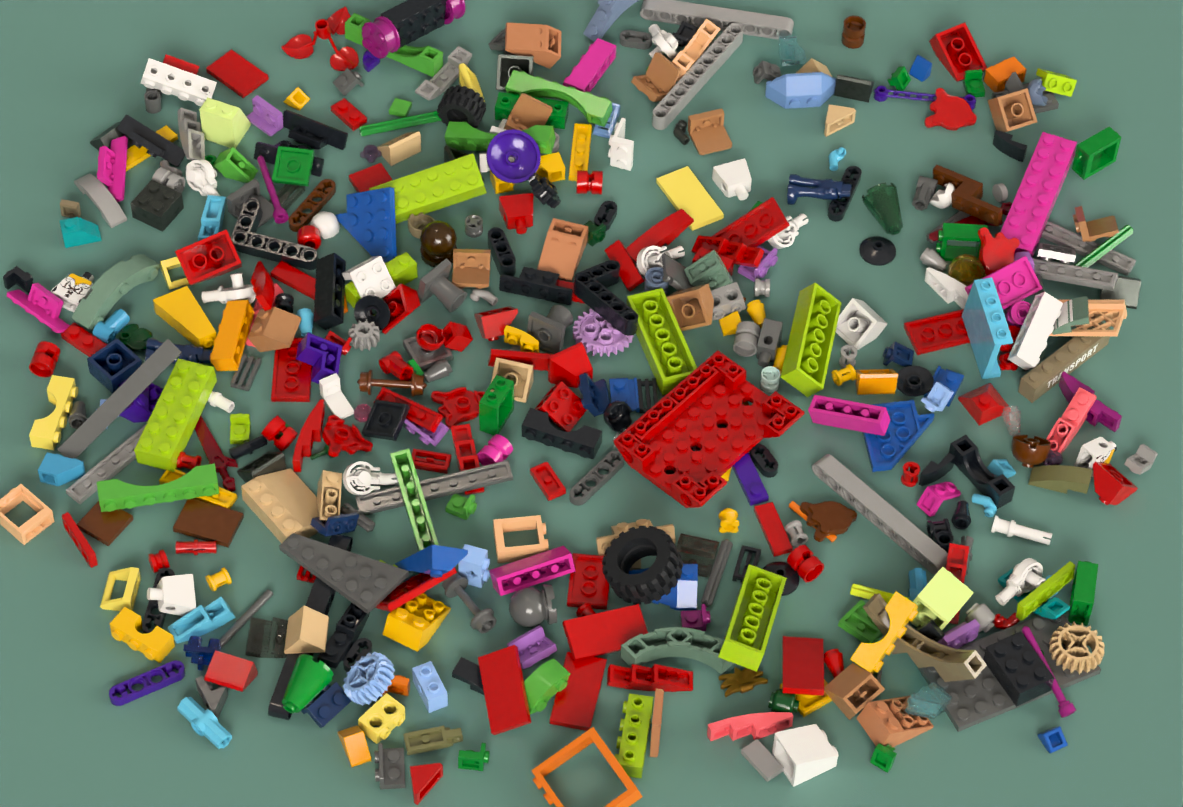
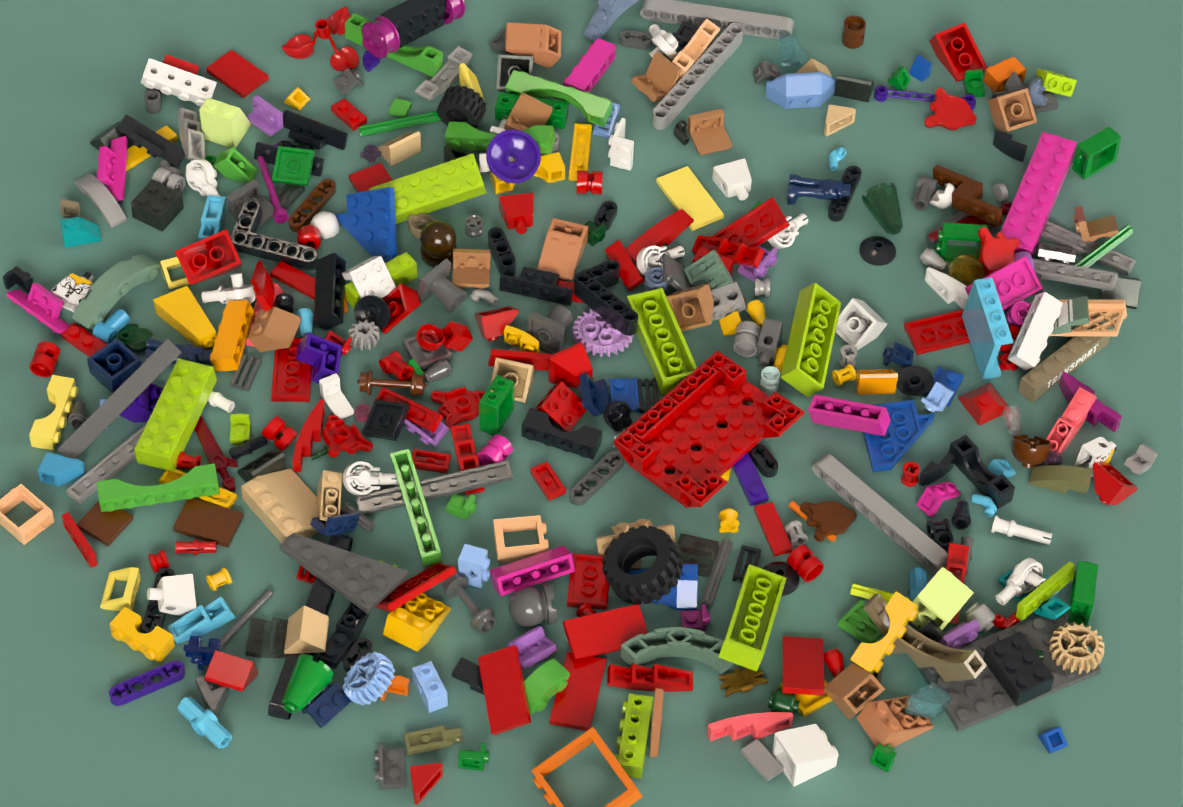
light orange slope [337,725,371,767] -> none
light yellow brick [358,693,405,744] -> none
blue wedge [395,545,468,578] -> none
black gear [528,173,561,208] -> none
magenta piece [1022,626,1077,718] -> none

